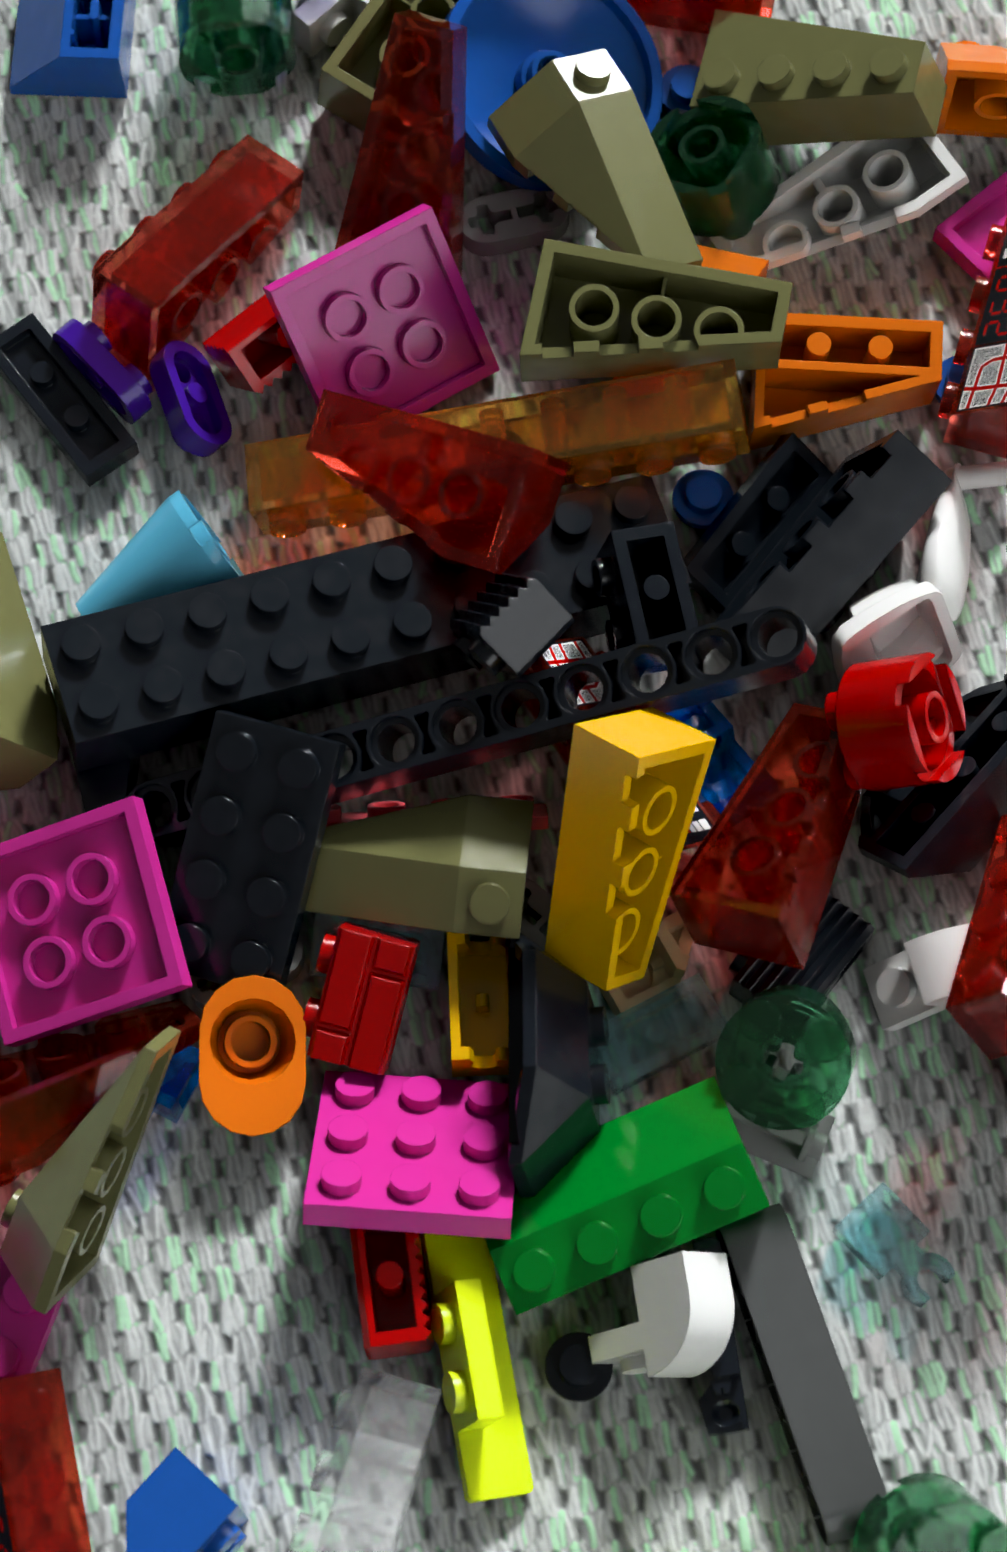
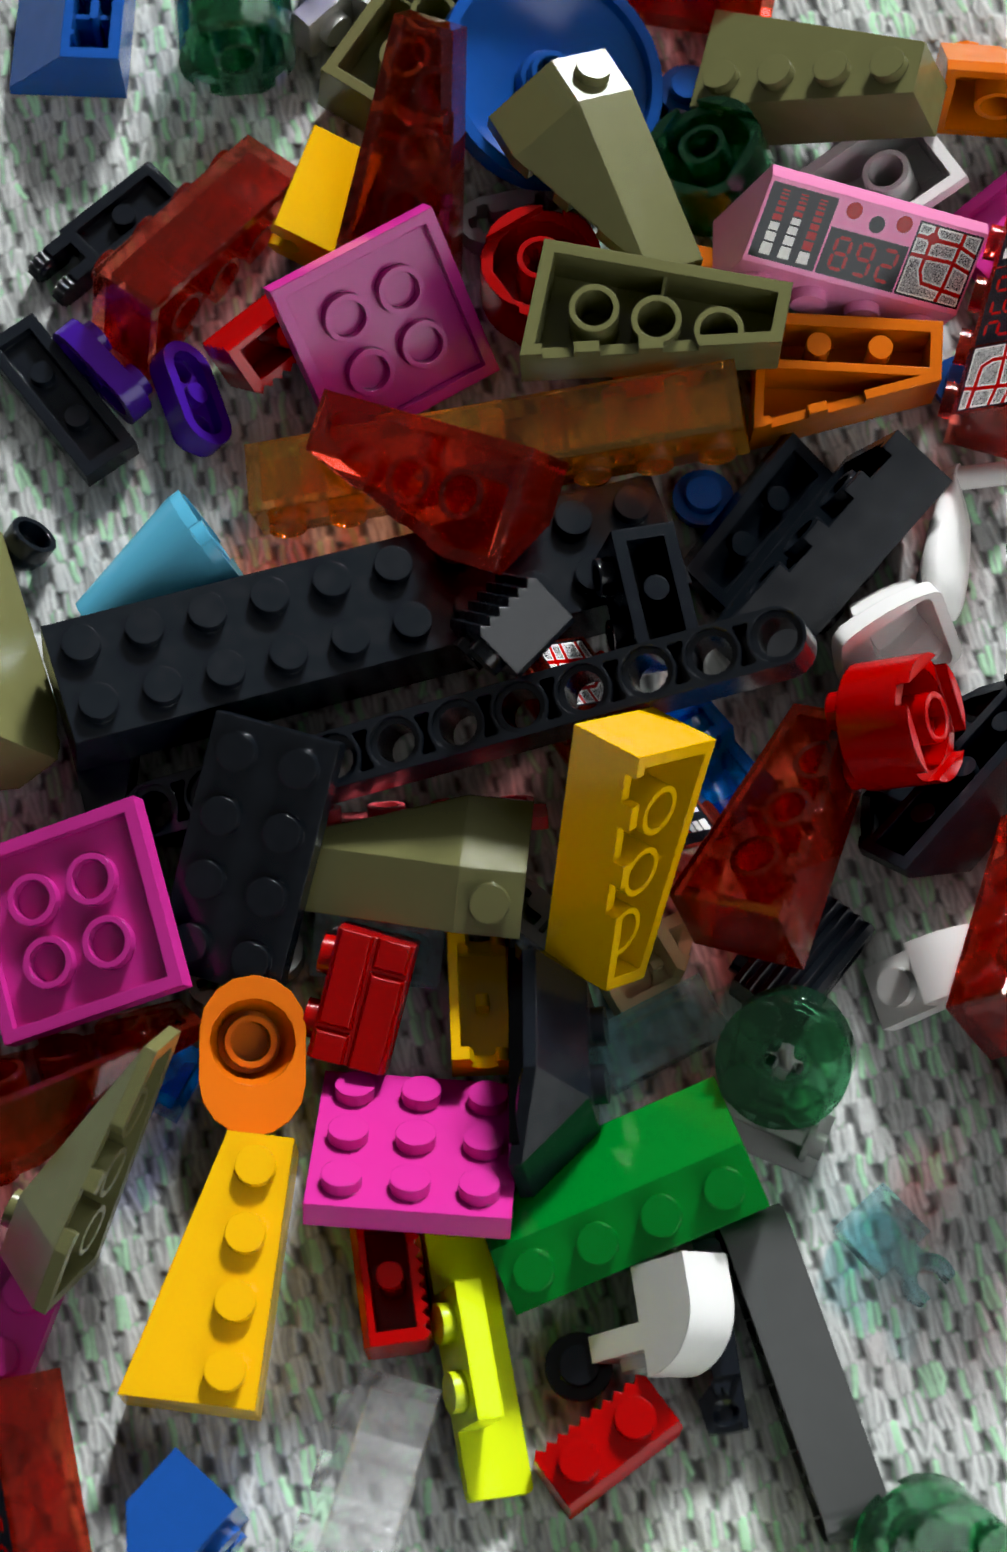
none -> black hinge [4,516,56,571]
none -> black hinge [28,162,190,307]
none -> yellow wedge [117,1130,299,1421]
none -> yellow hinge [268,125,374,266]
none -> red brick [480,205,601,347]
none -> red brick [533,1374,684,1520]
none -> slope [713,164,988,326]

